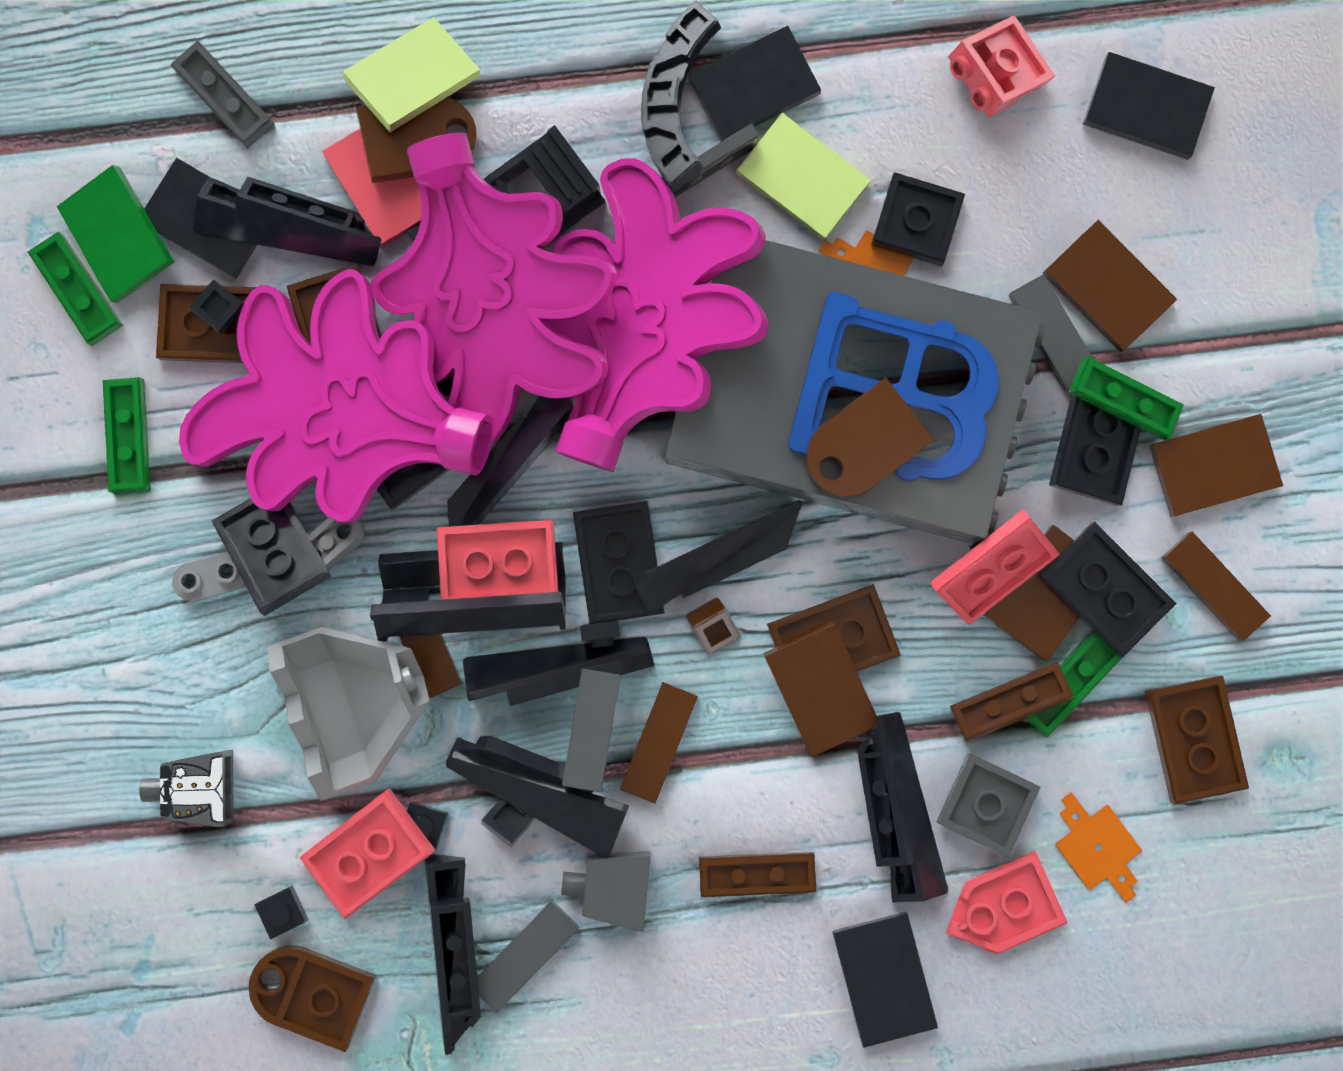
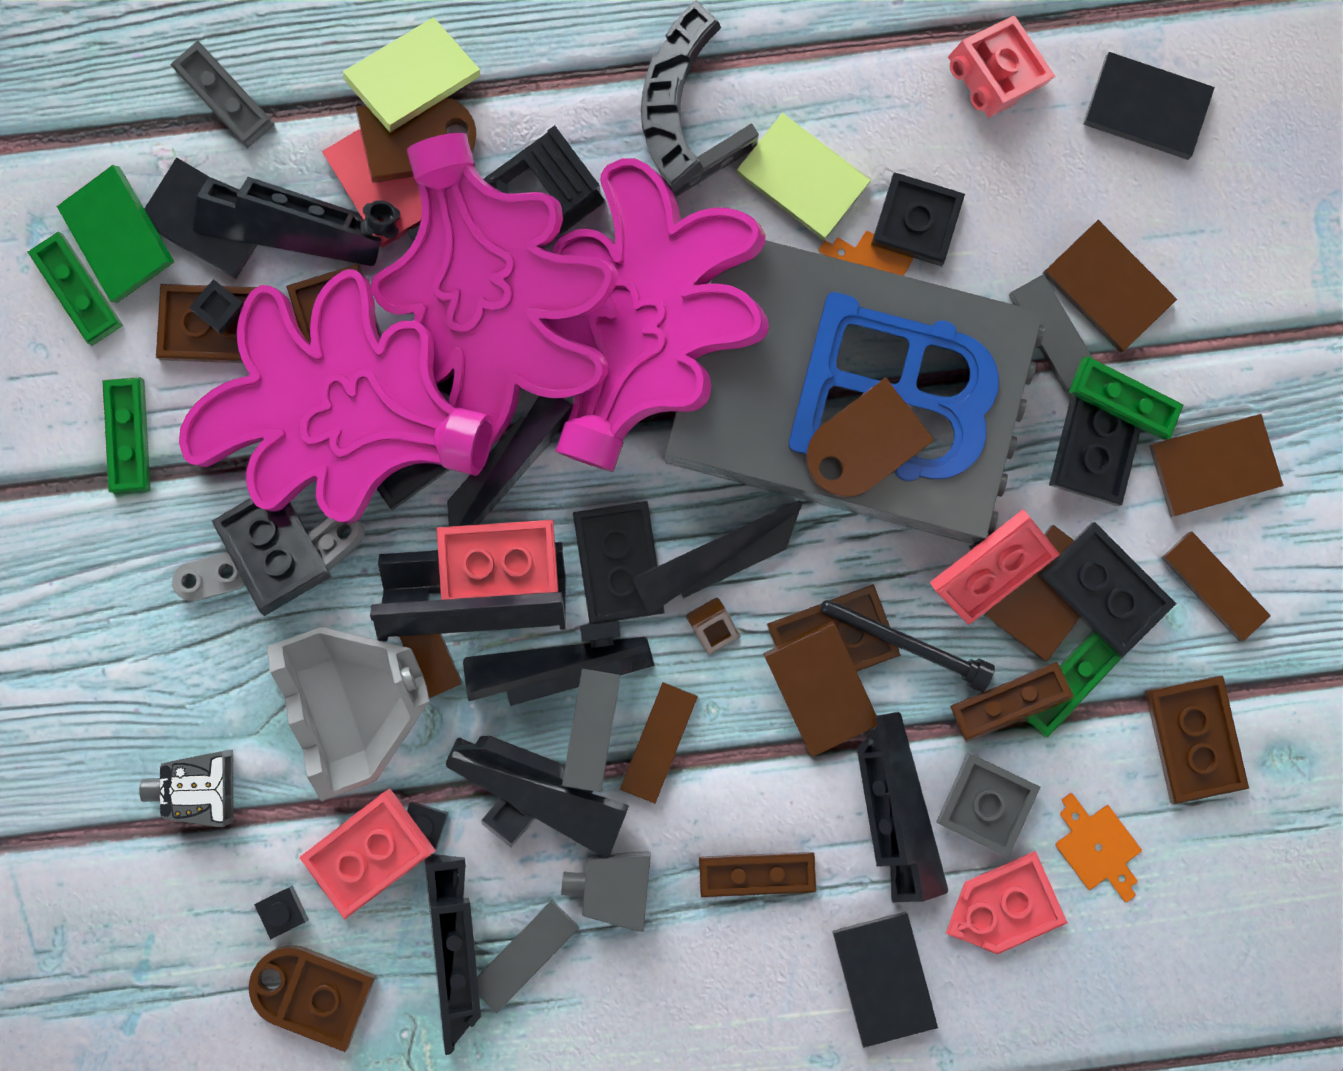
black tile [688,25,821,142] -> none
none -> black plate [360,200,401,239]
none -> black piece [820,600,995,693]

